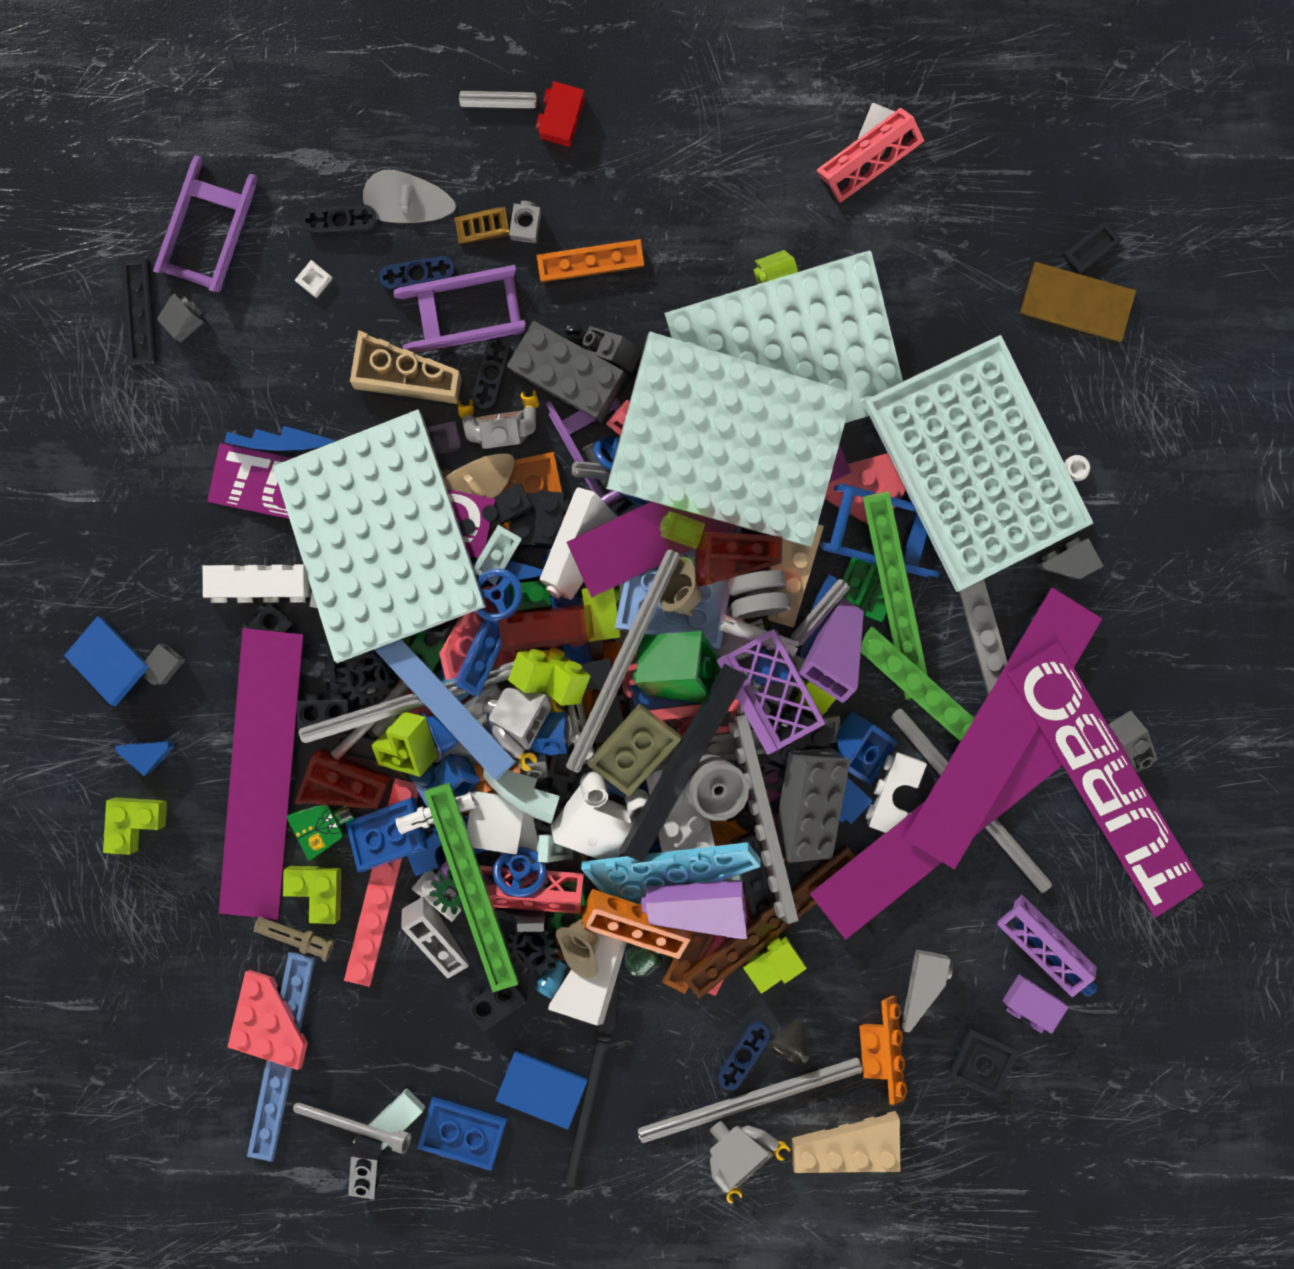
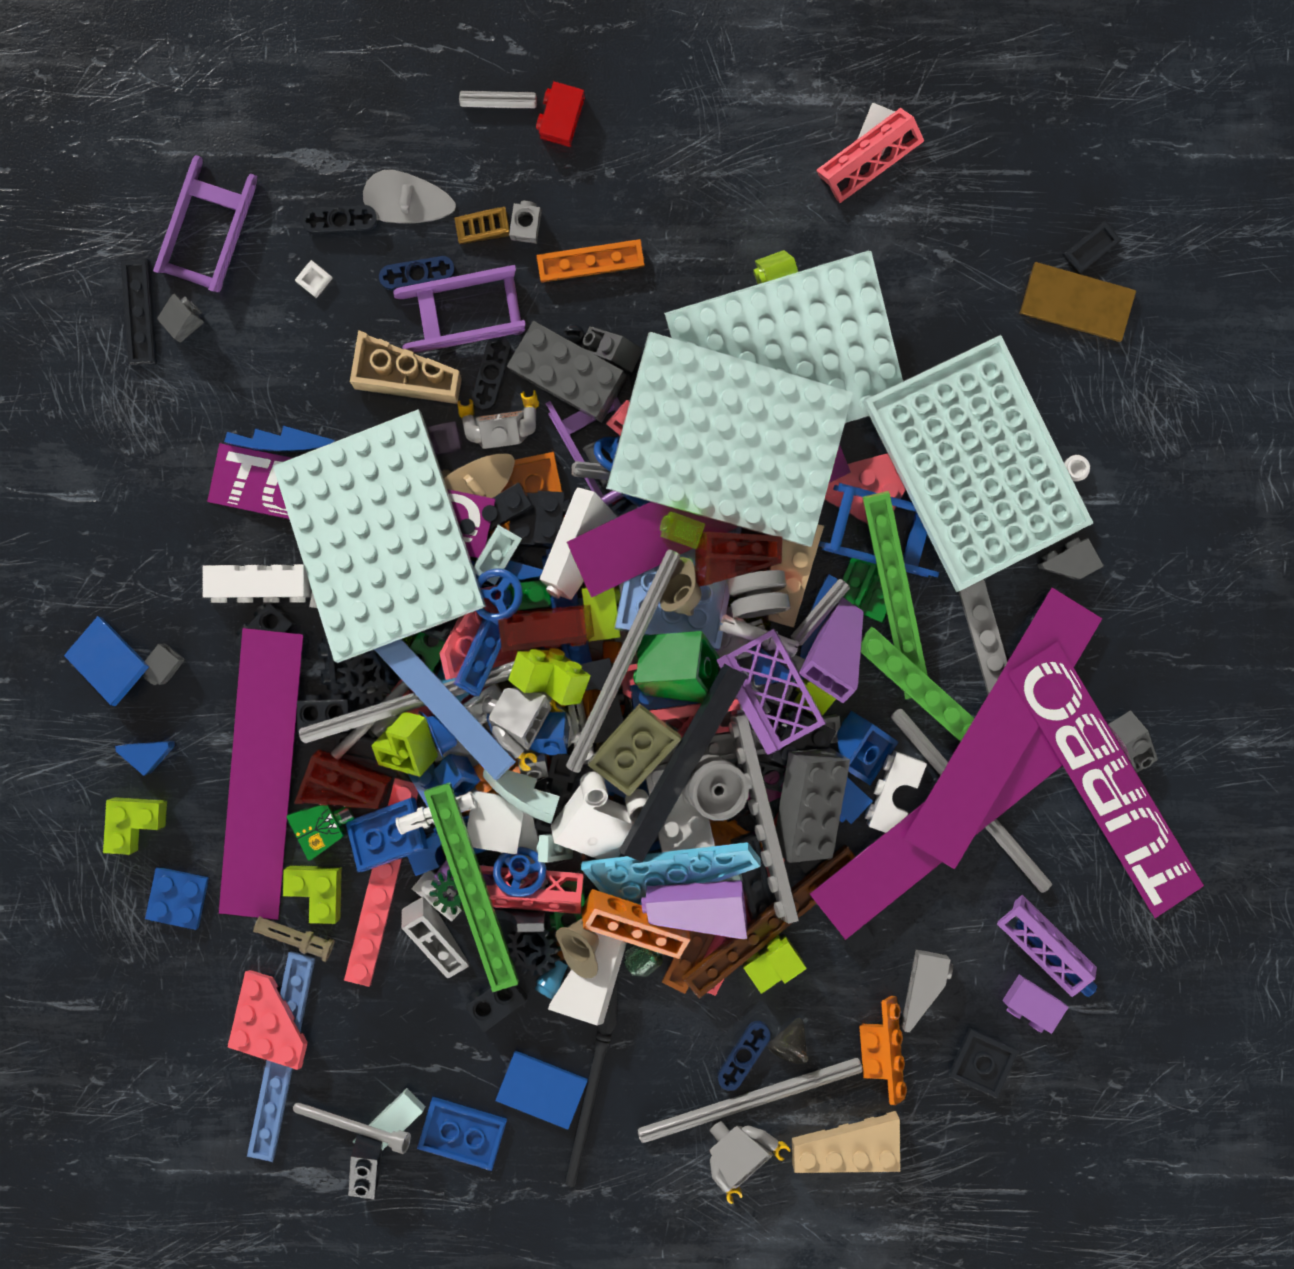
none -> blue plate [145,867,209,930]

